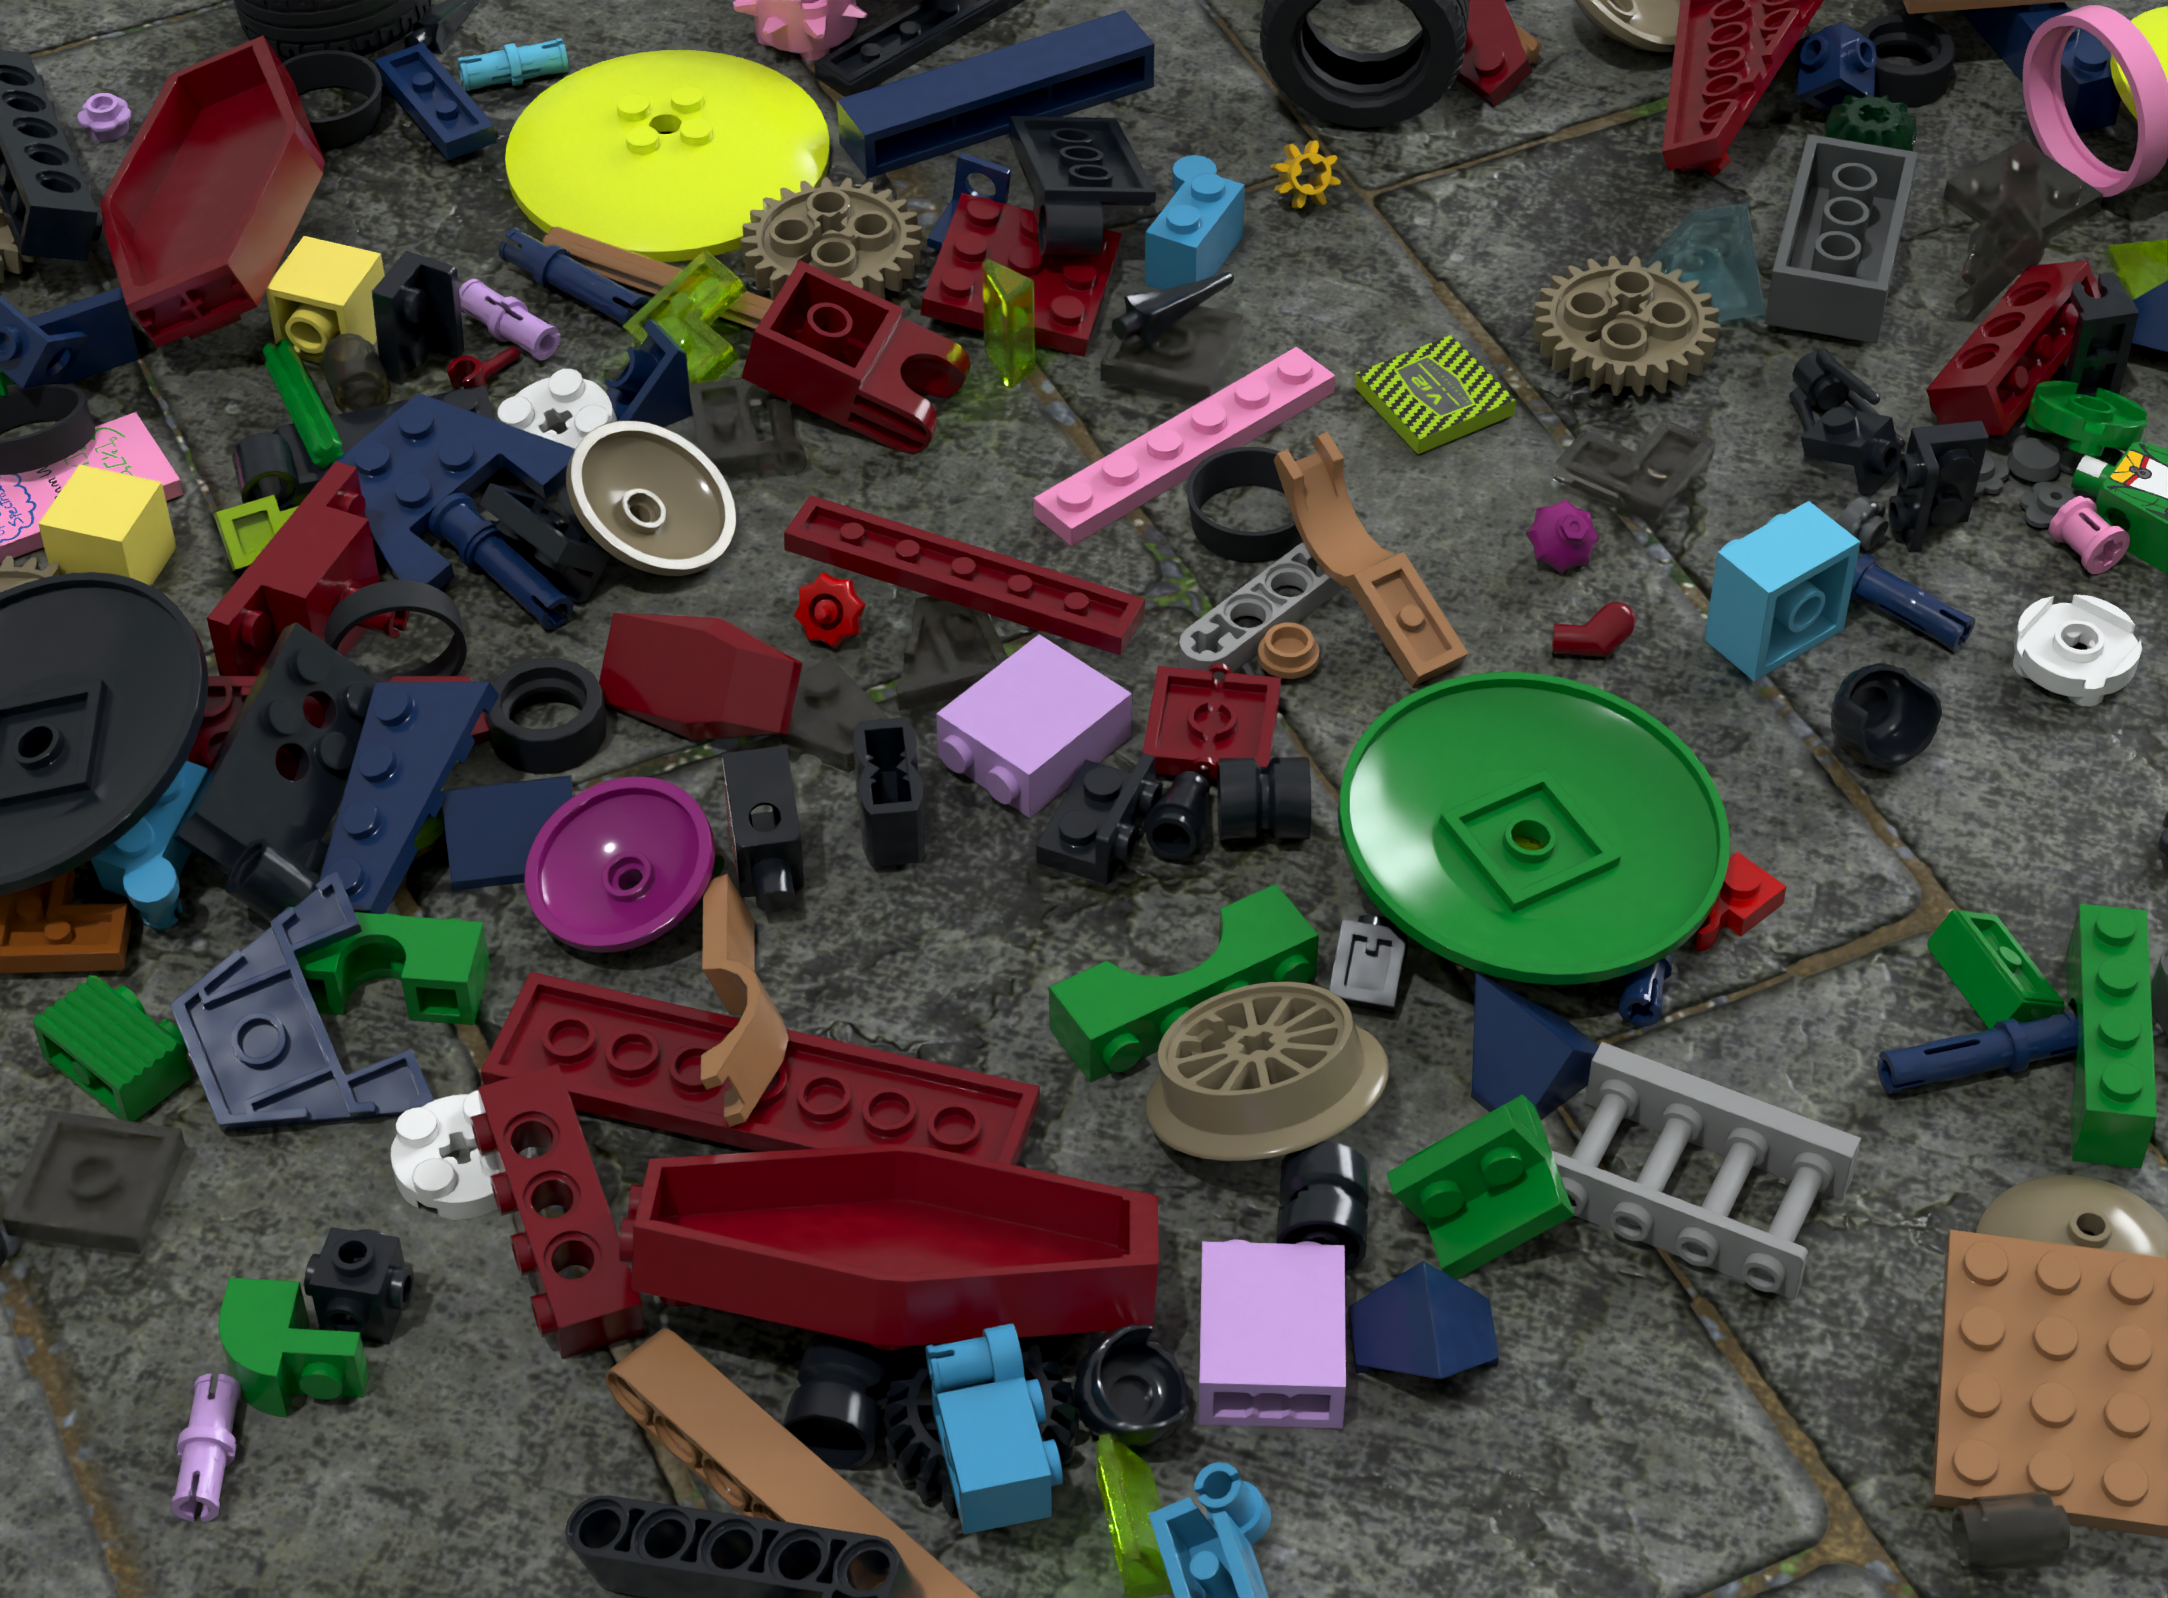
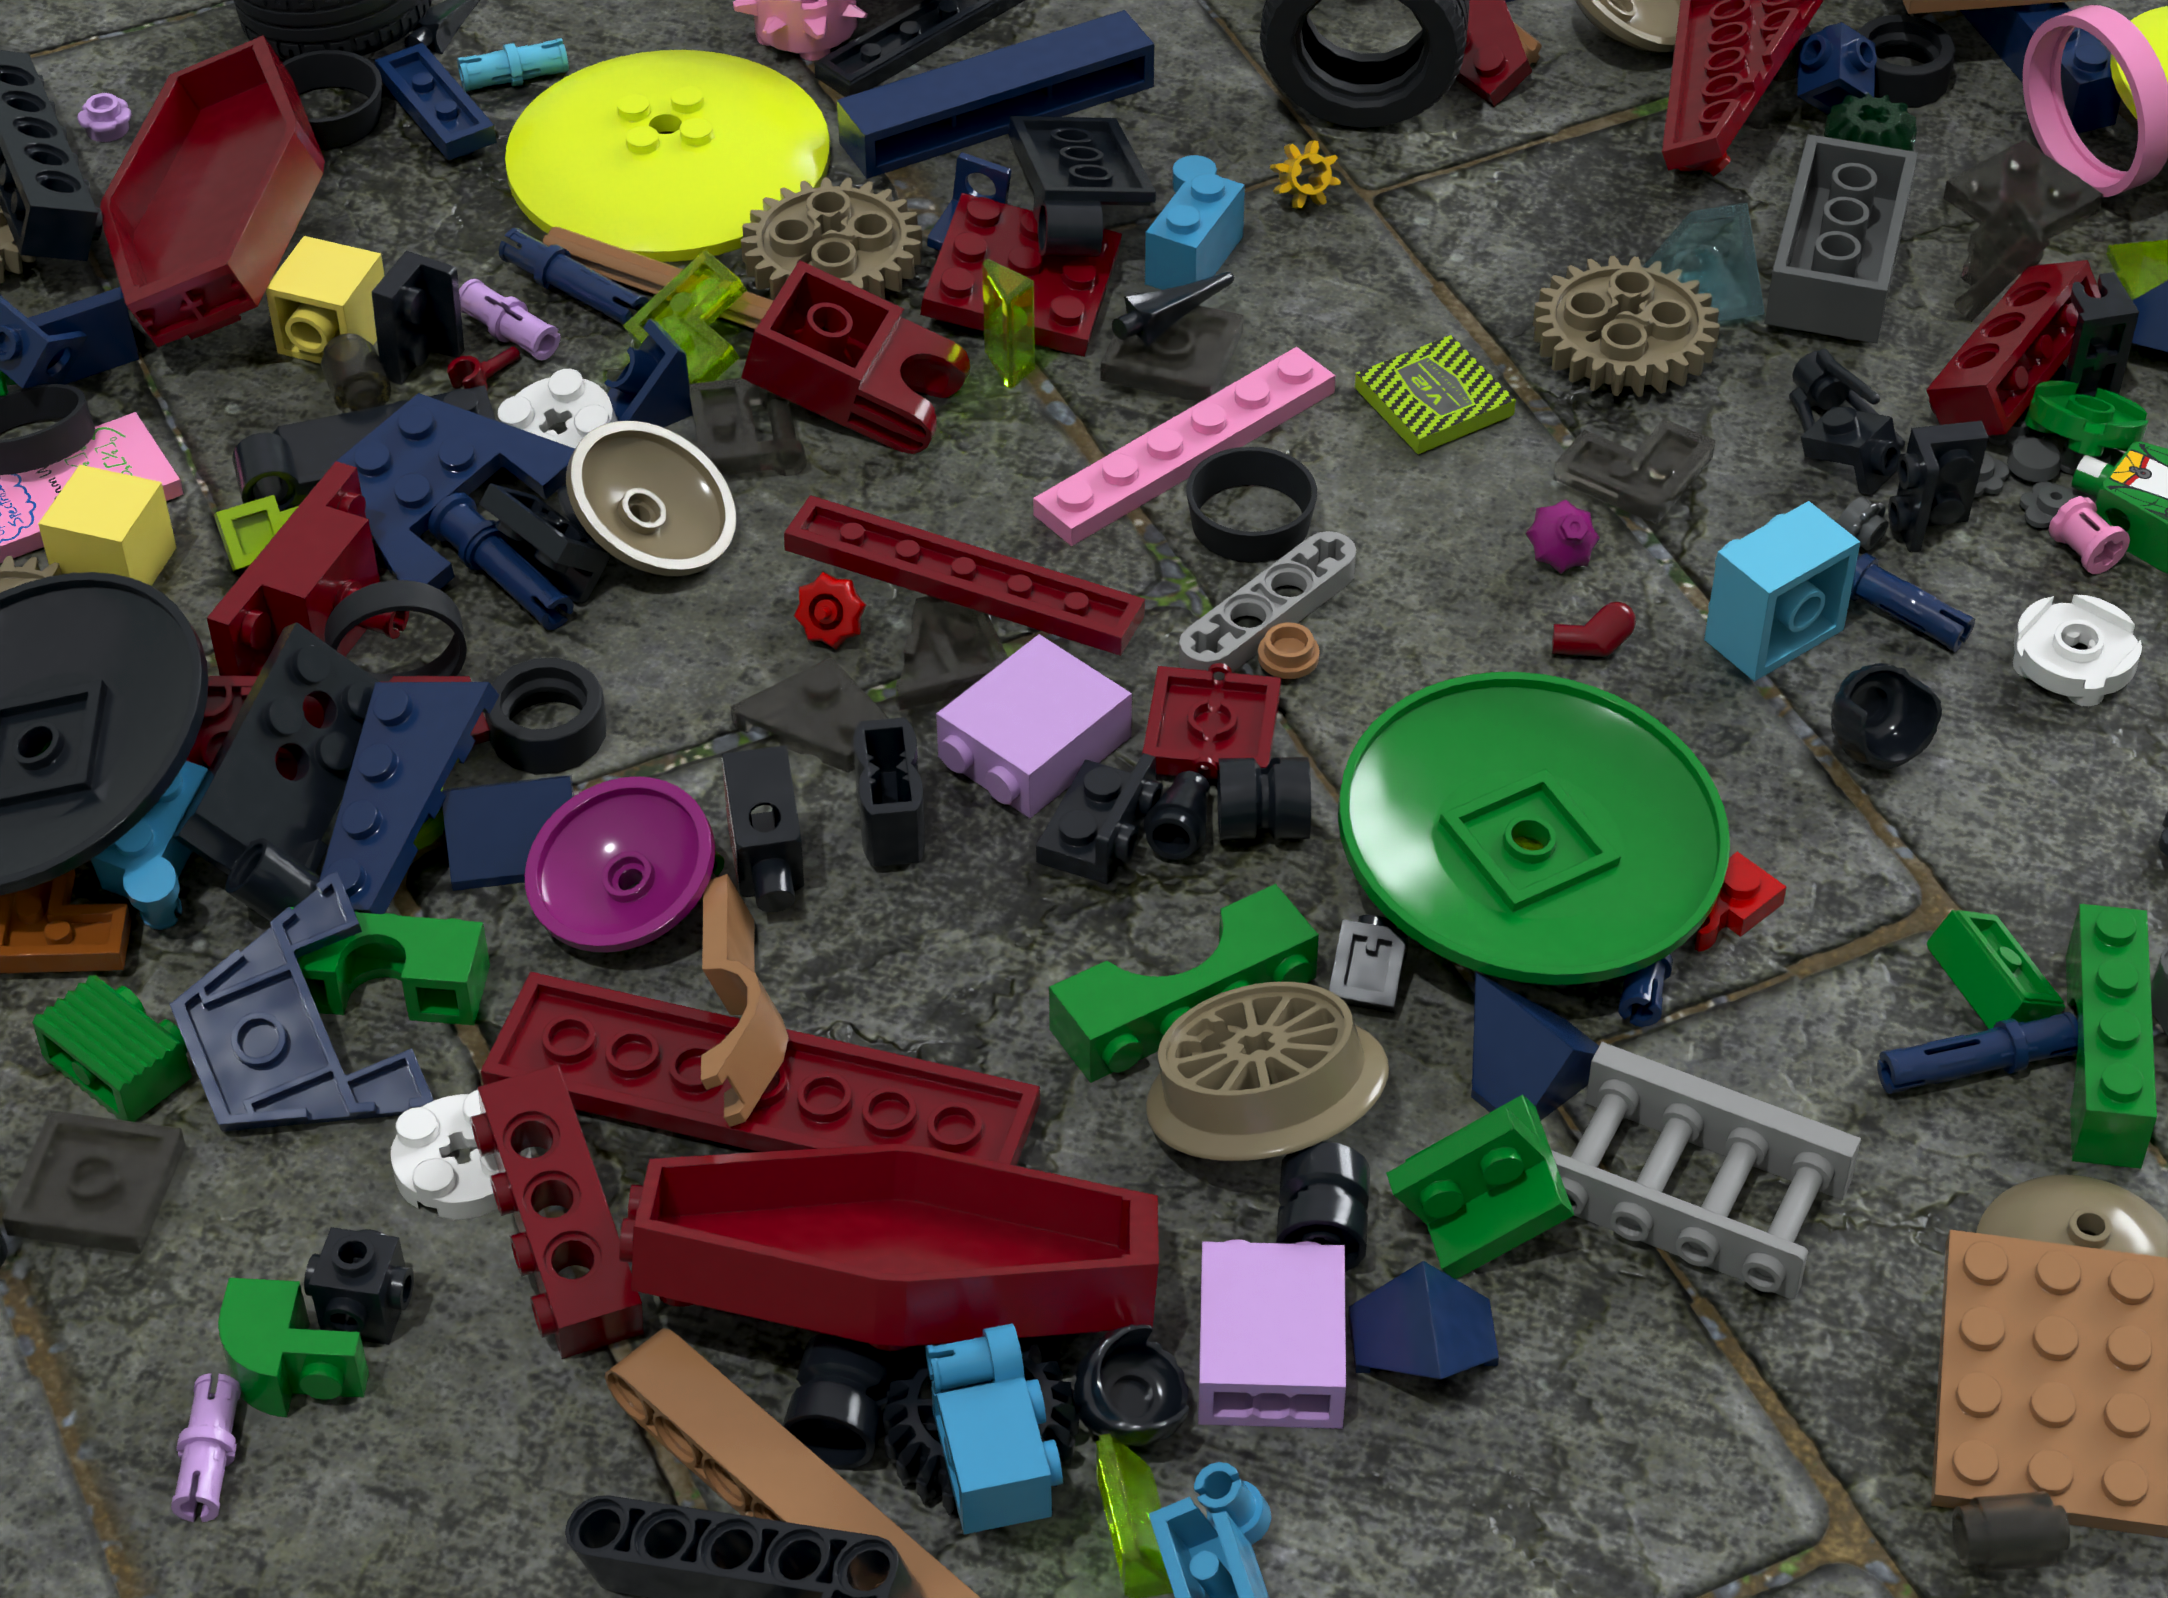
green axle [262,339,344,469] -> none
dark red piece [599,613,803,741] -> none
medium nougat piece [1274,432,1469,687] -> none

